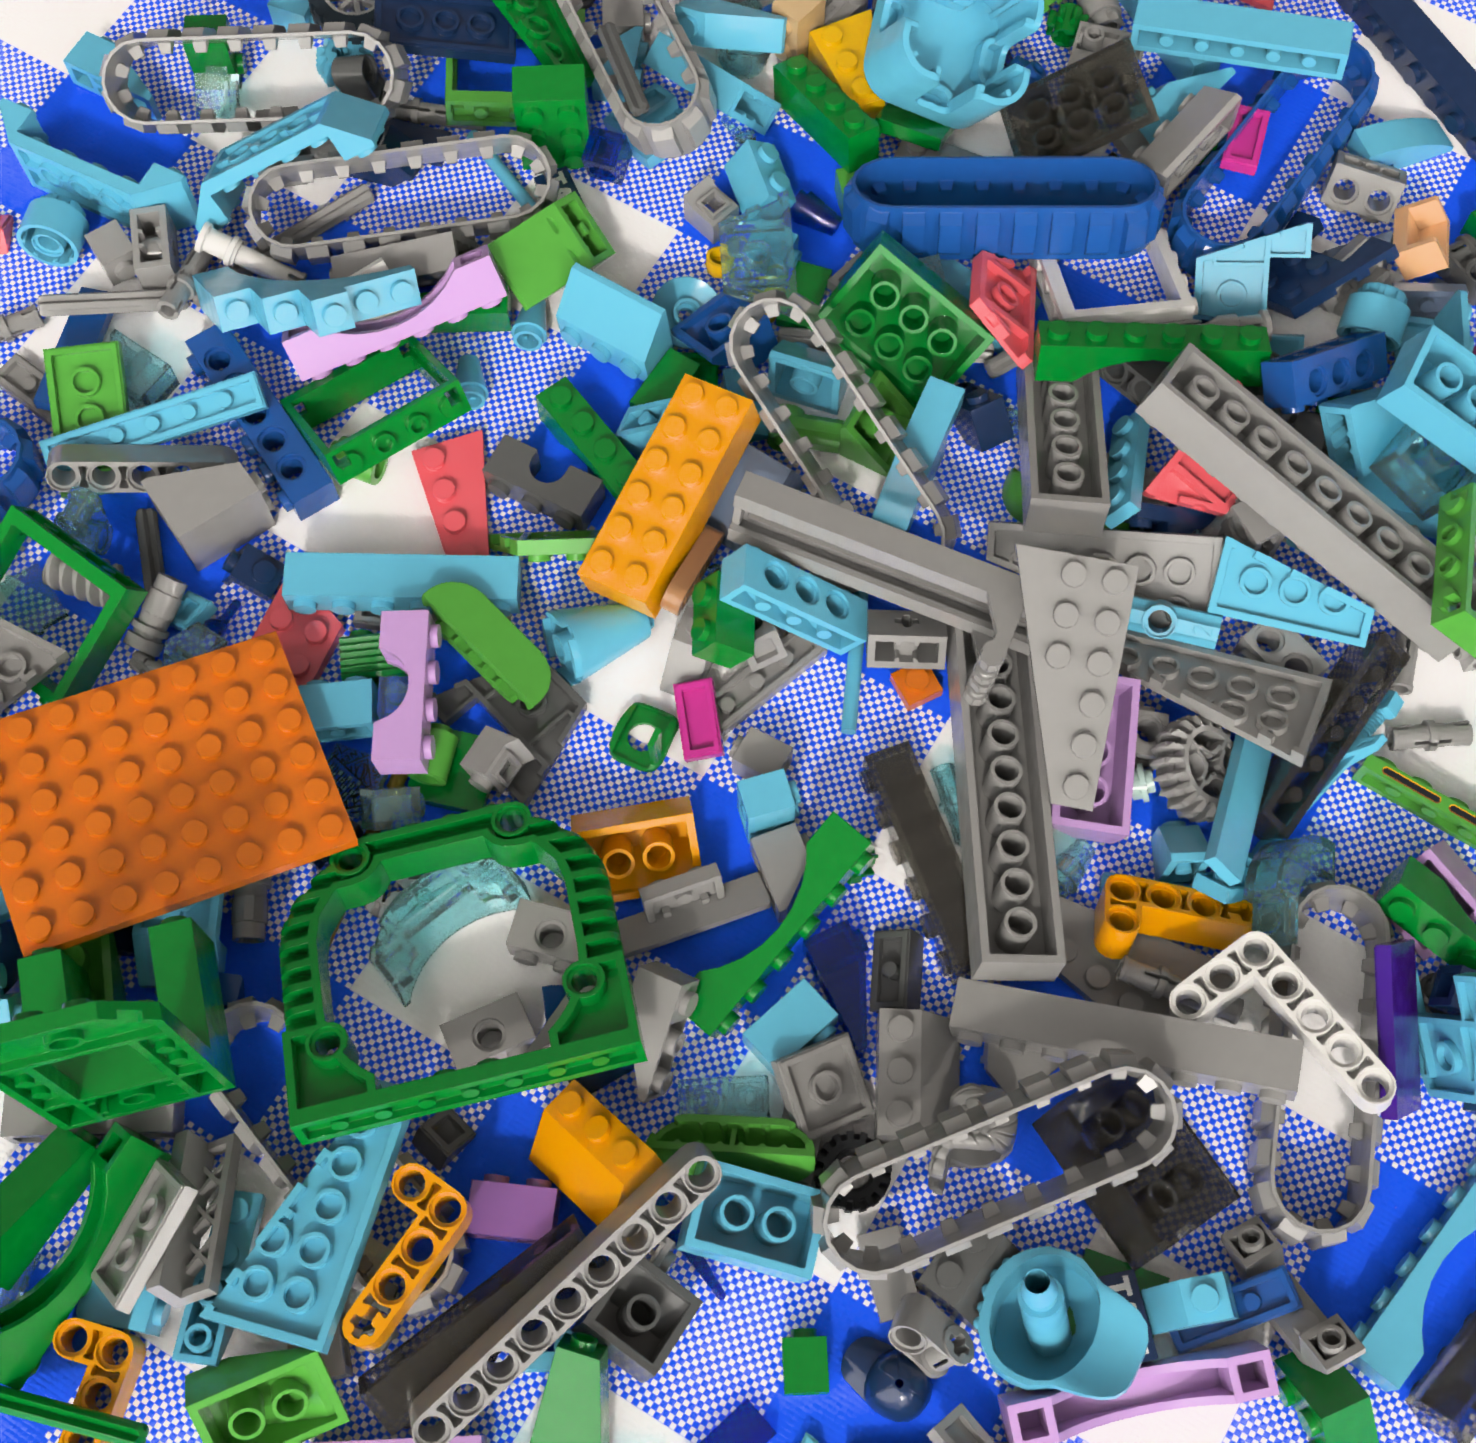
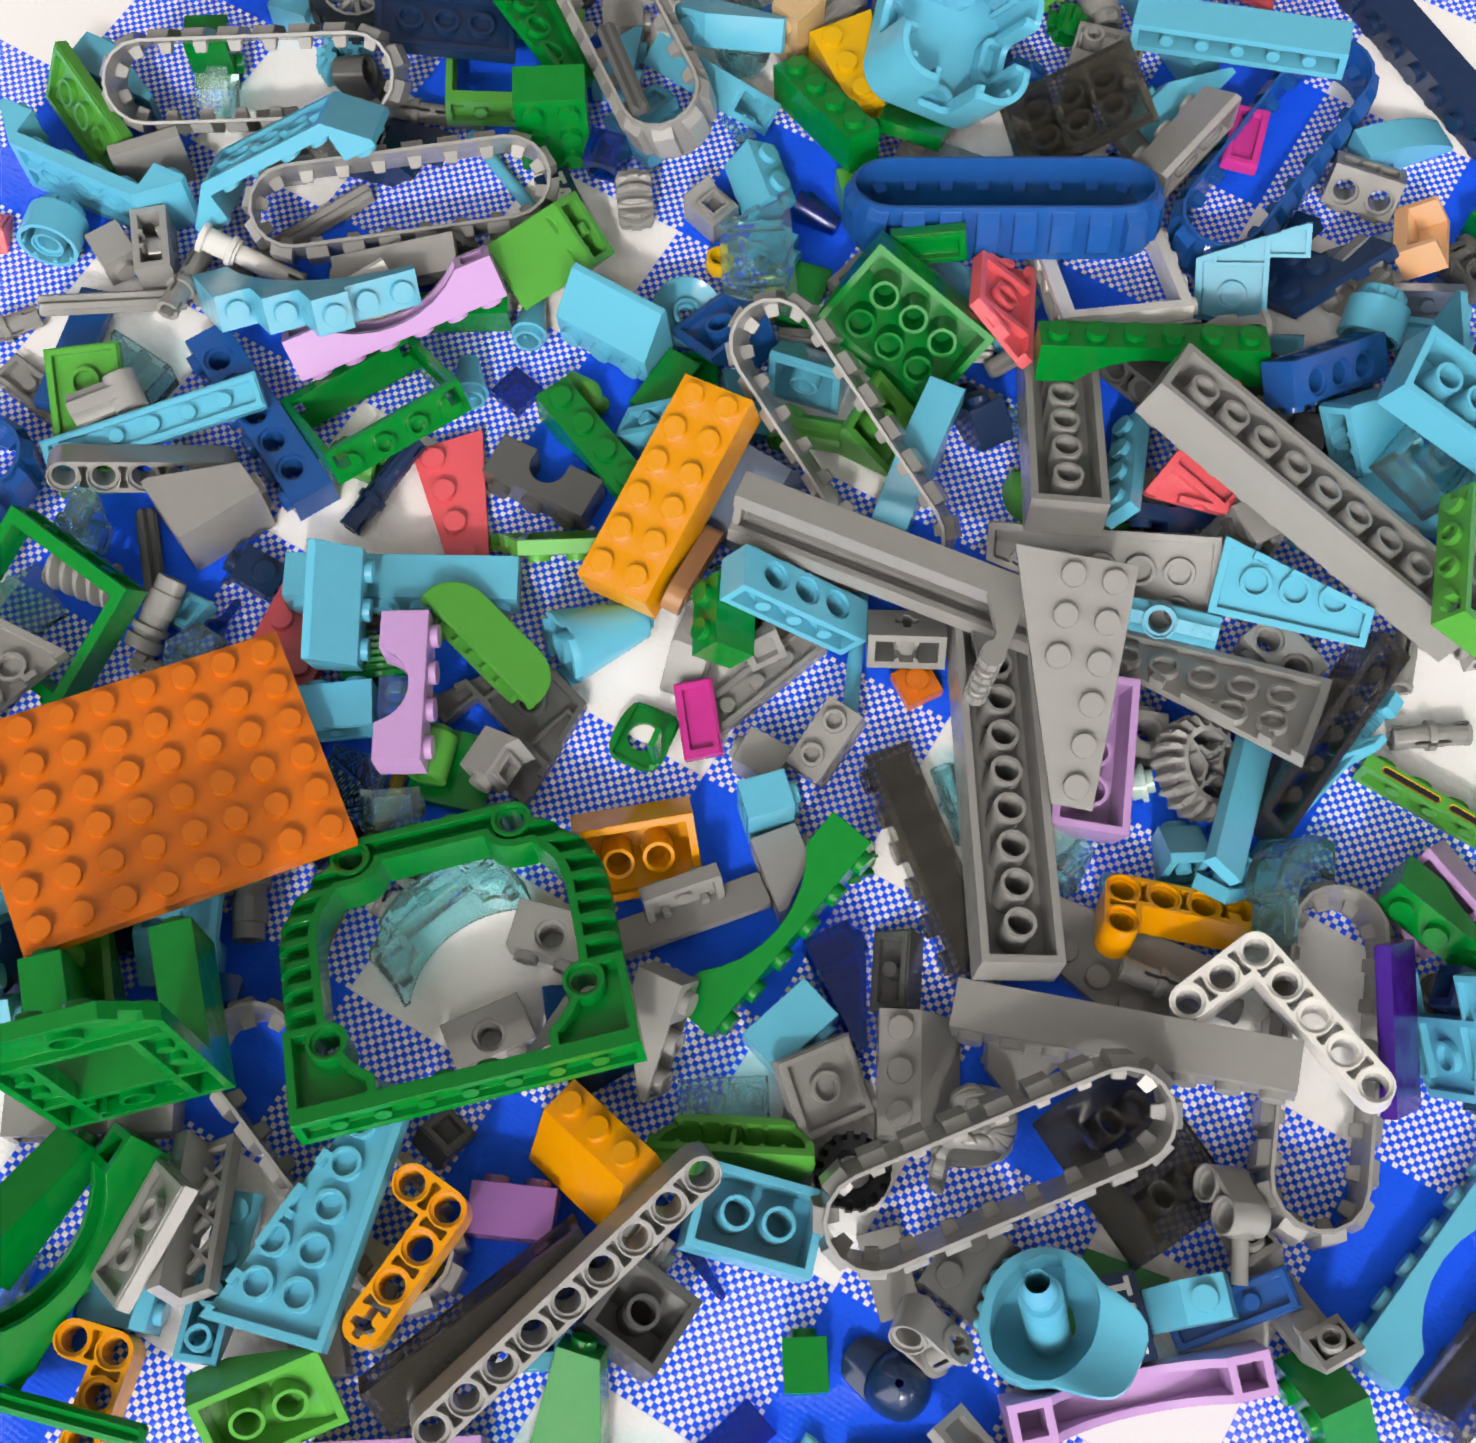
none -> bright green tile [45,40,133,175]
none -> light grey piece [65,367,149,428]
none -> light grey tile [106,126,197,183]
none -> medium azure slope [300,538,376,672]
none -> dark blue pin [339,440,427,537]
none -> clear blue tile [491,366,543,417]
none -> bright green arm [566,370,610,415]
none -> light grey gear [615,168,655,231]
none -> light grey brick [785,695,867,790]
none -> green tile [890,222,967,264]
none -> light grey beam [1193,1163,1271,1286]

